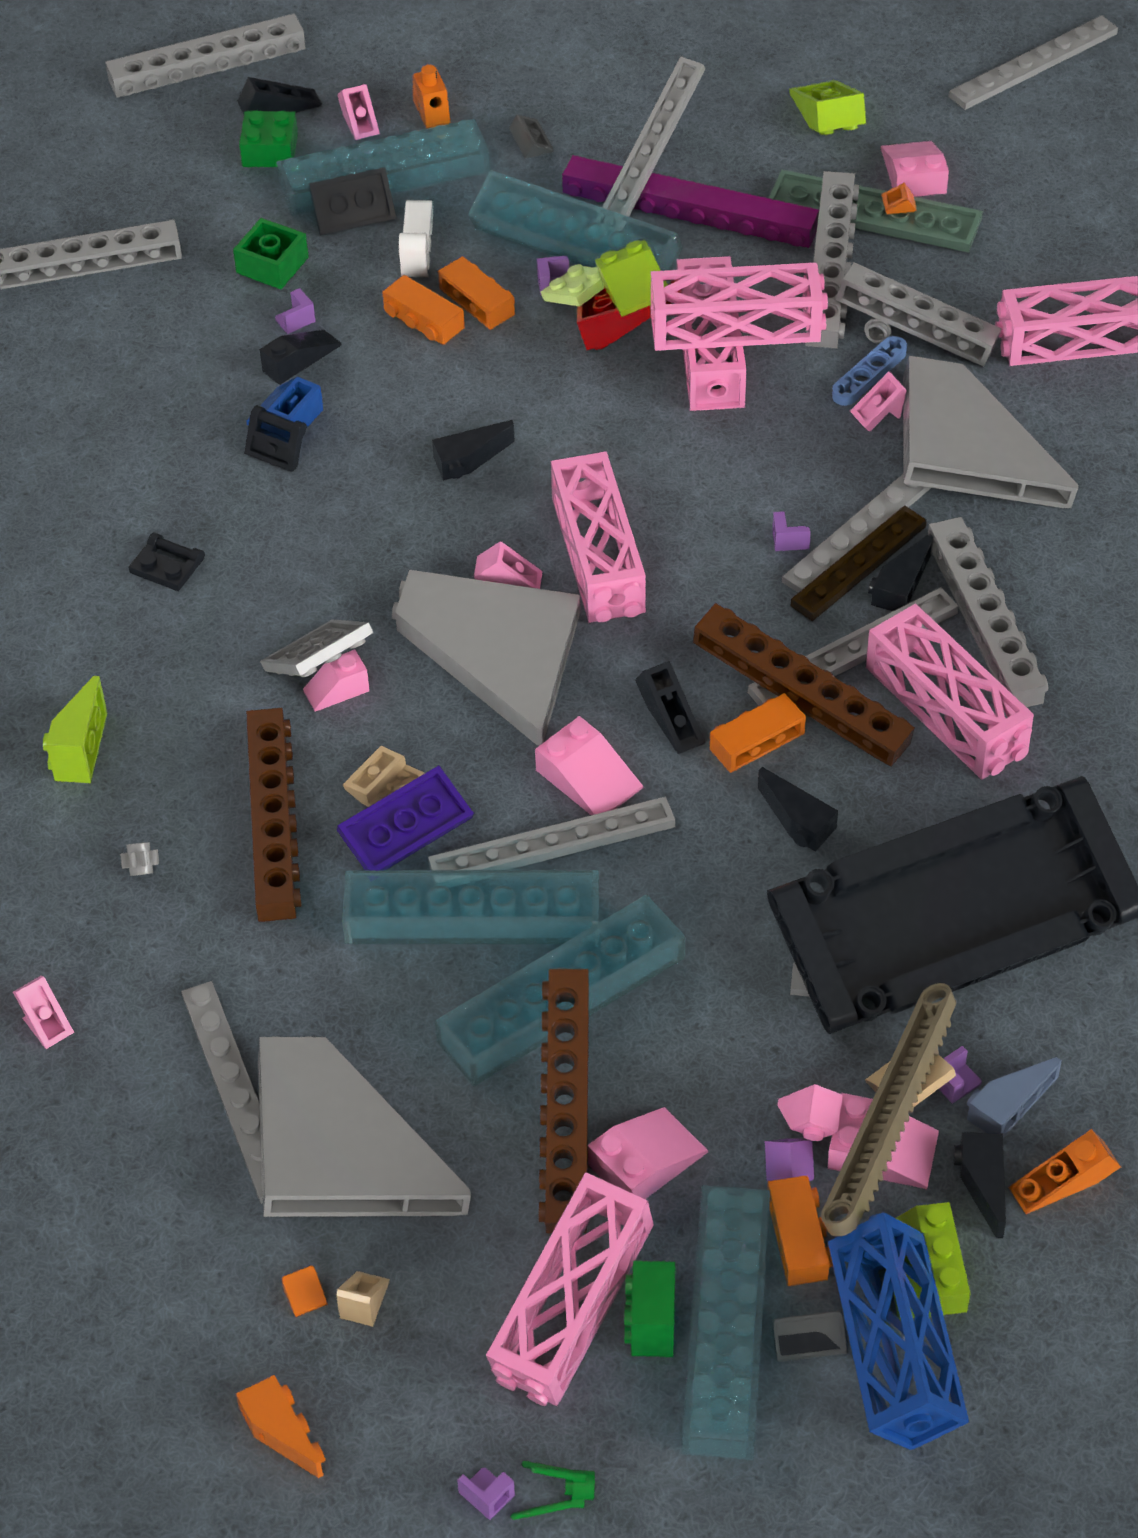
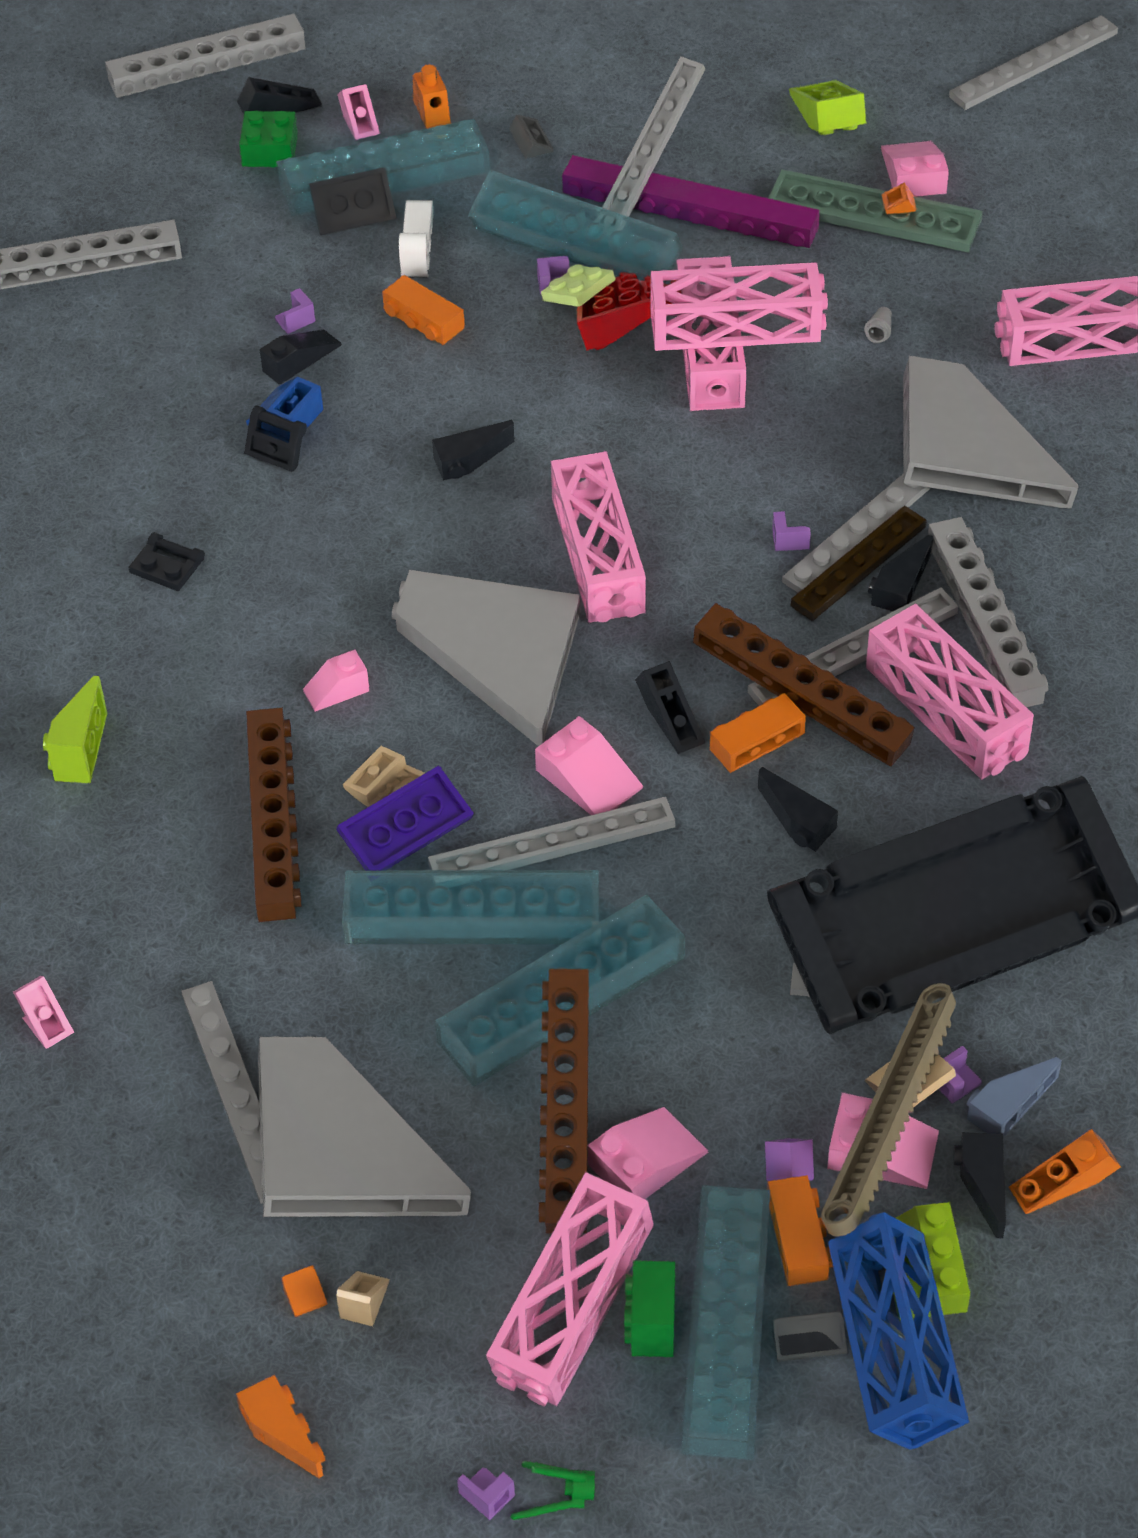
light grey gear [120,842,159,876] -> none
green brick [233,218,309,289] -> none
light grey plate [260,619,373,678] -> none
orange brick [438,256,515,330] -> none
bright pink slope [474,541,543,589] -> none
lime slope [595,240,668,317] -> none
bright pink slope [777,1084,843,1141] -> none
light grey brick [805,171,859,348] -> none
medium blue beam [832,336,907,406] -> none
light grey brick [835,262,1002,367] -> none
bright pink slope [850,372,907,432] -> none

